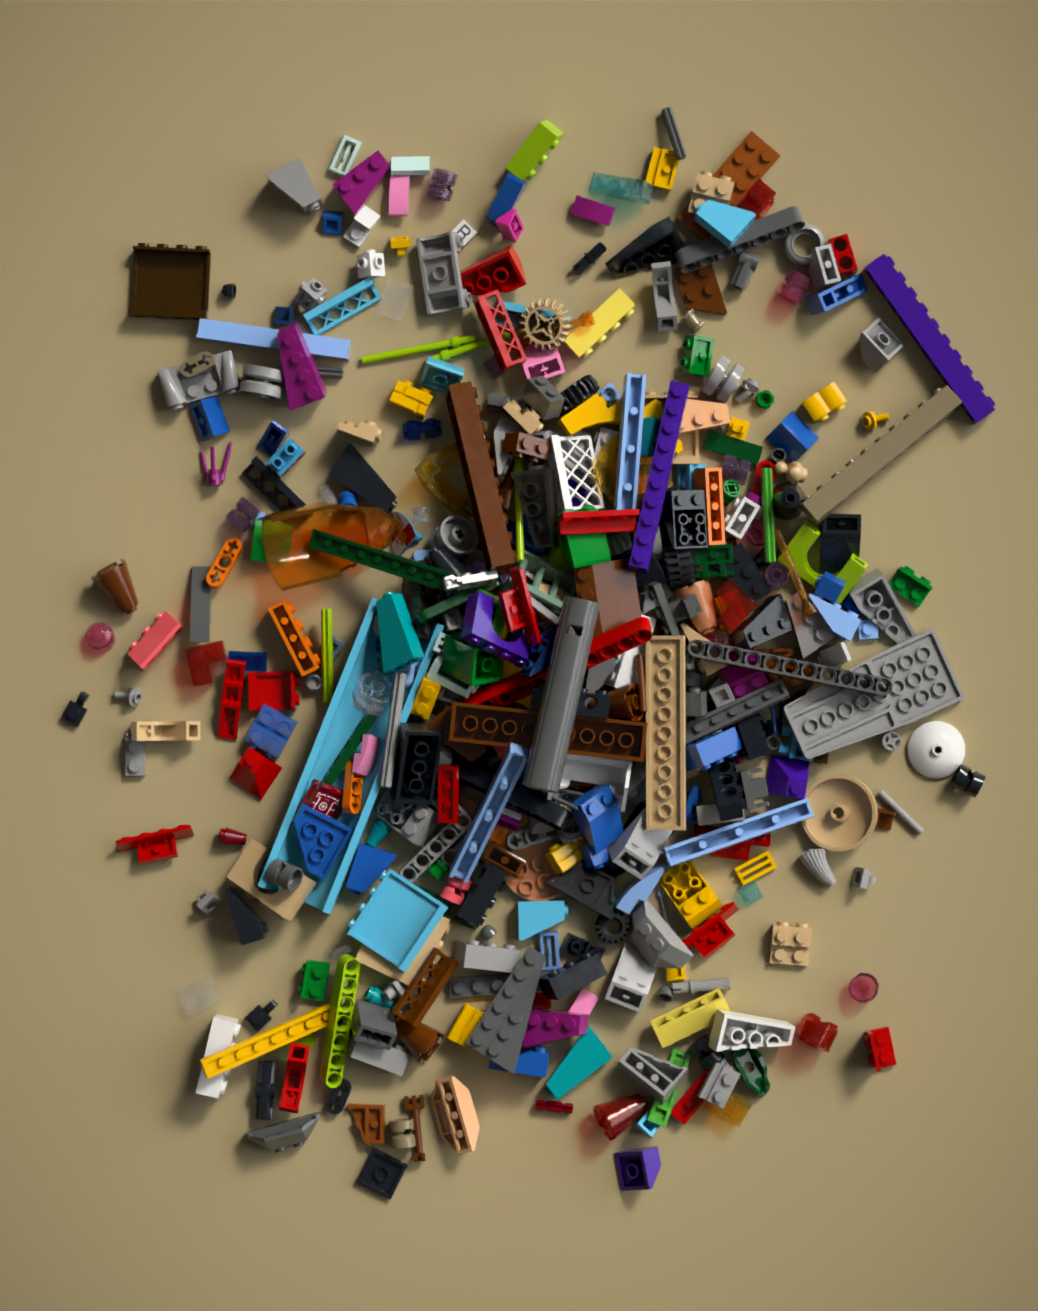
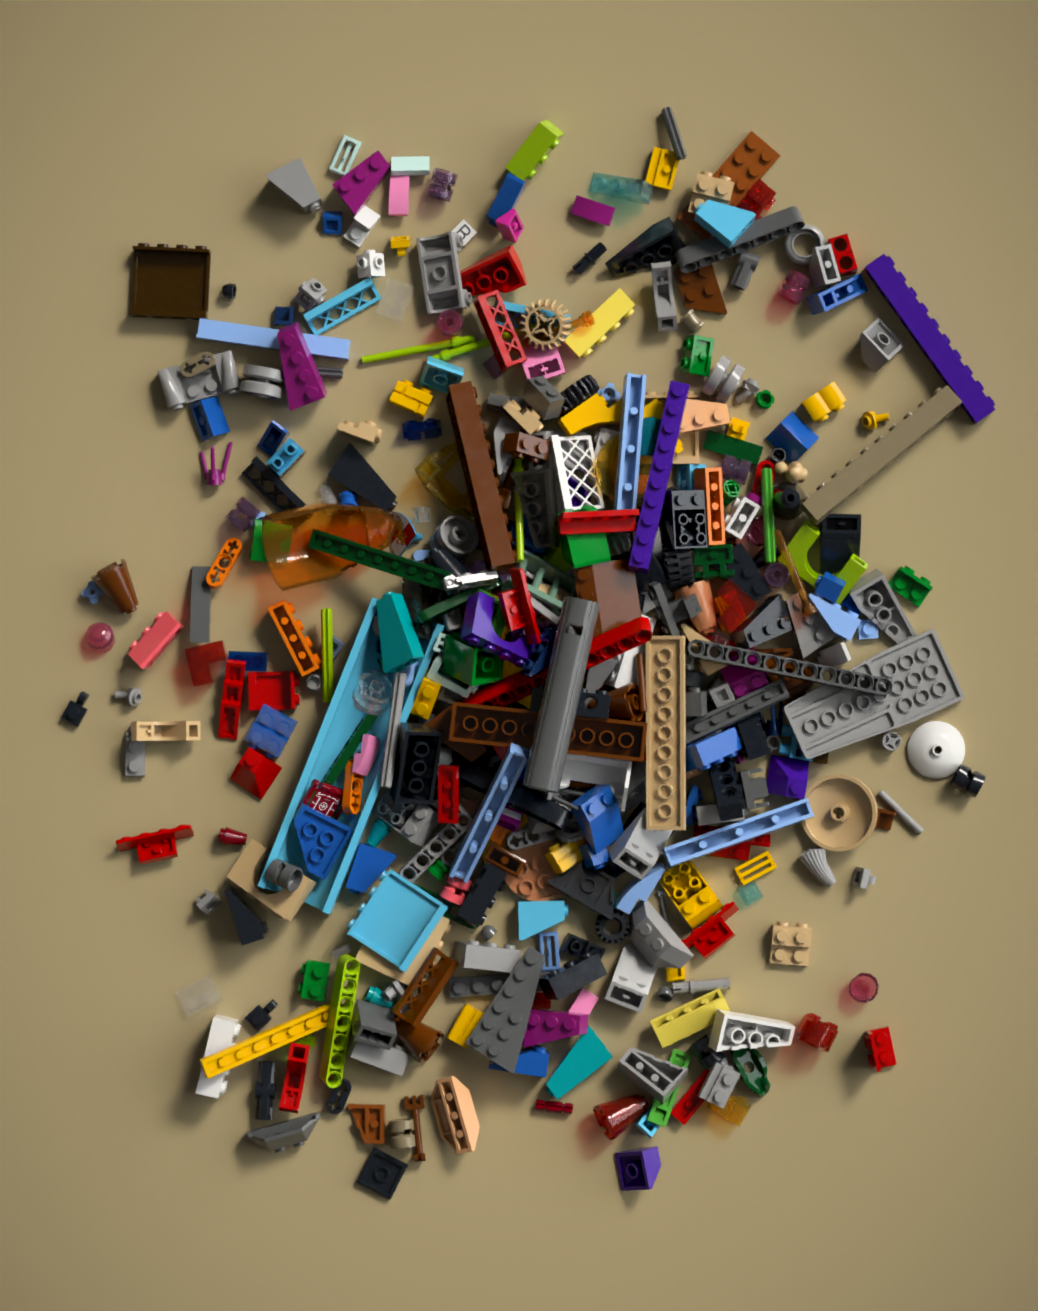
none -> light blue plate [81,581,104,604]
none -> clear pink wheel [437,309,463,337]

